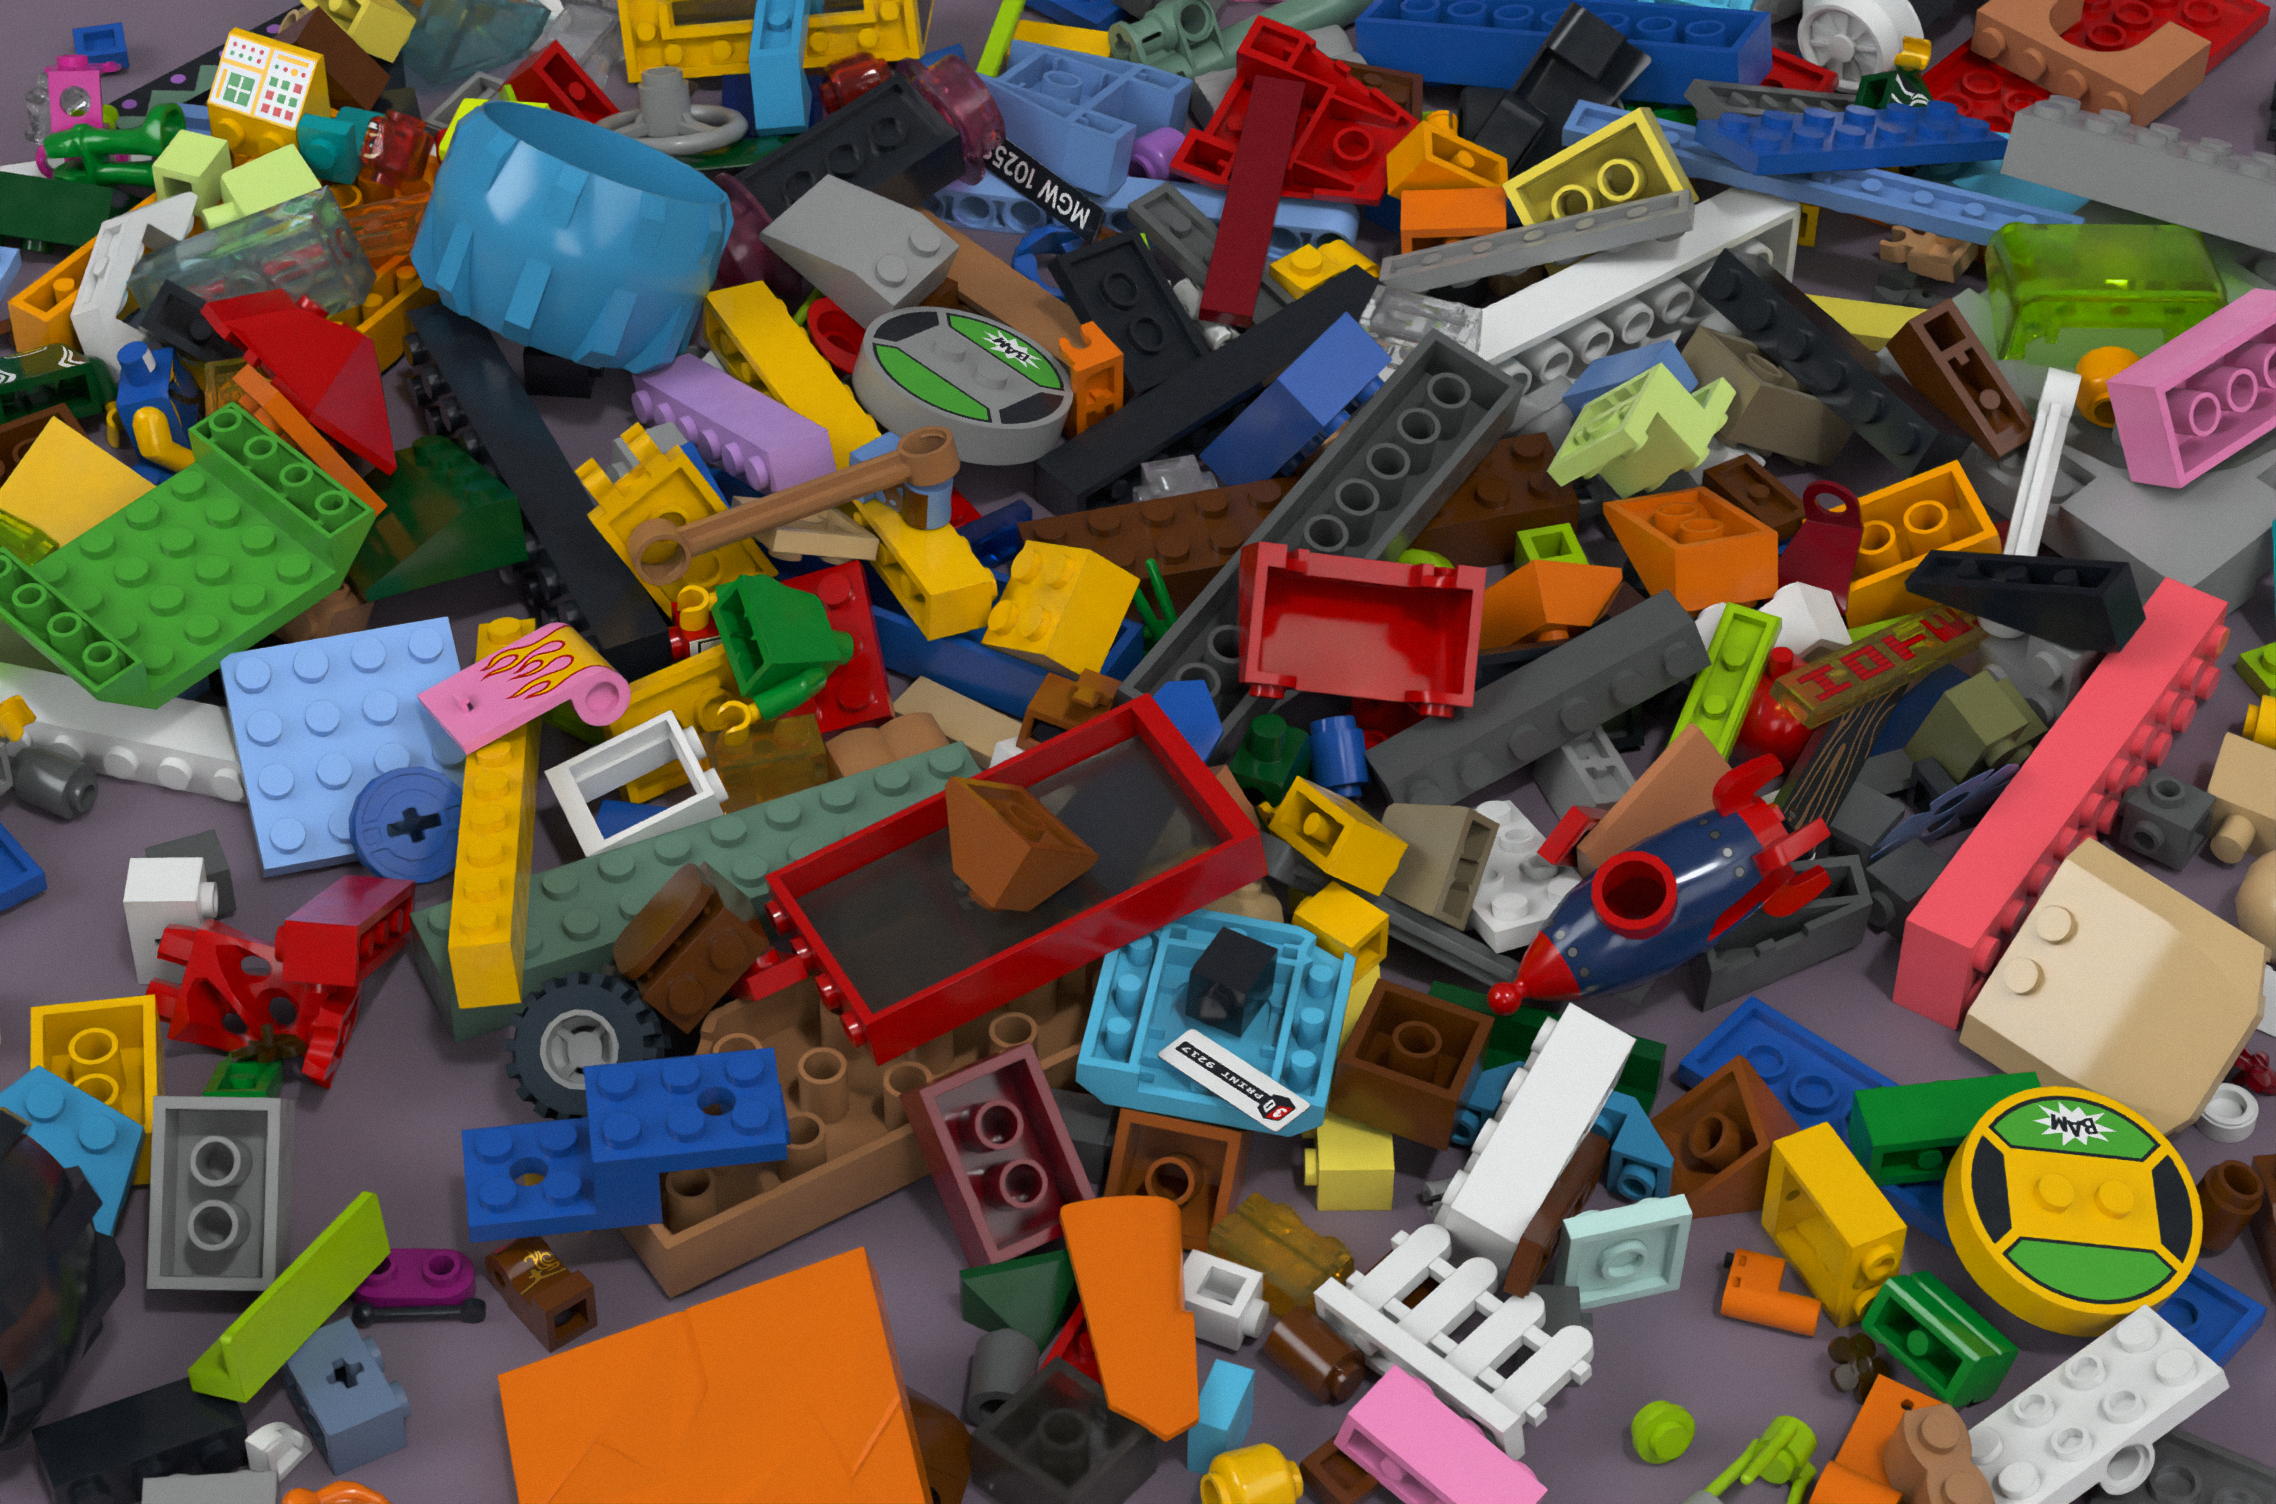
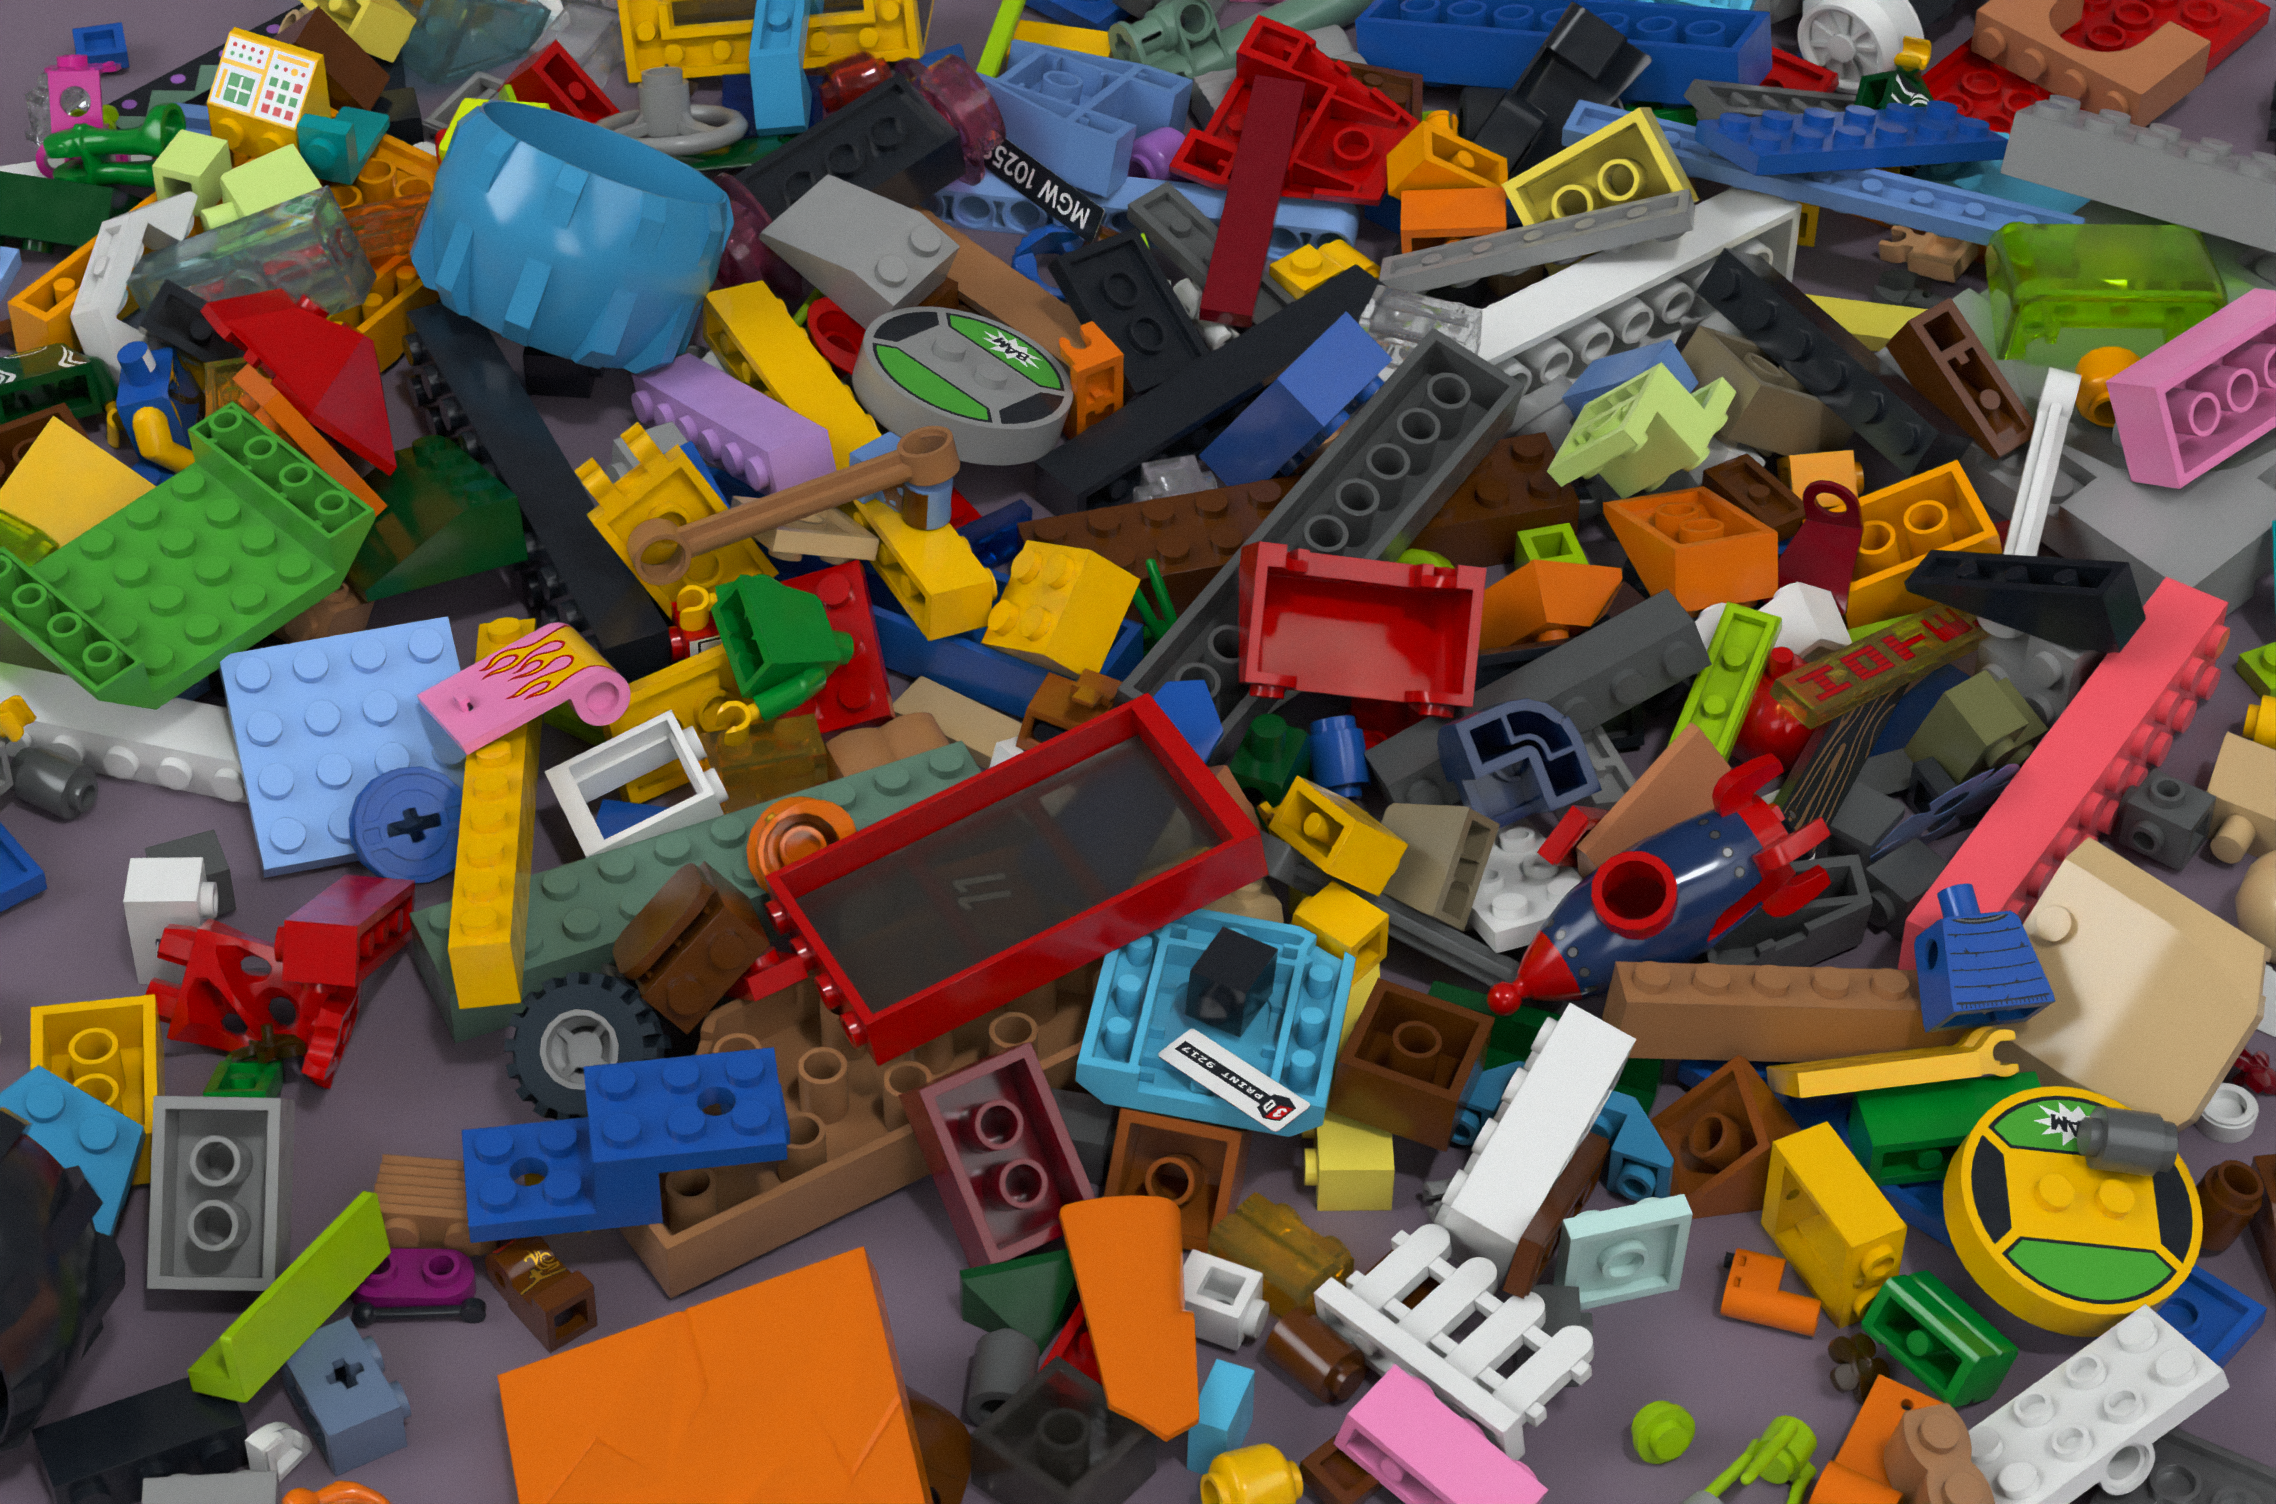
clear red head [358,109,434,190] -> none
dark orange slope [945,776,1100,913] -> none
none -> medium nougat brick [373,1154,501,1257]
none -> orange piece [746,796,857,895]
none -> dark blue brick [1437,698,1602,828]
none -> medium nougat brick [1602,961,1969,1063]
none -> yellow tile [1766,1026,2019,1098]
none -> light orange brick [1776,450,1864,510]
none -> blue torso [1914,884,2055,1033]
none -> dark grey brick [2077,1106,2178,1177]

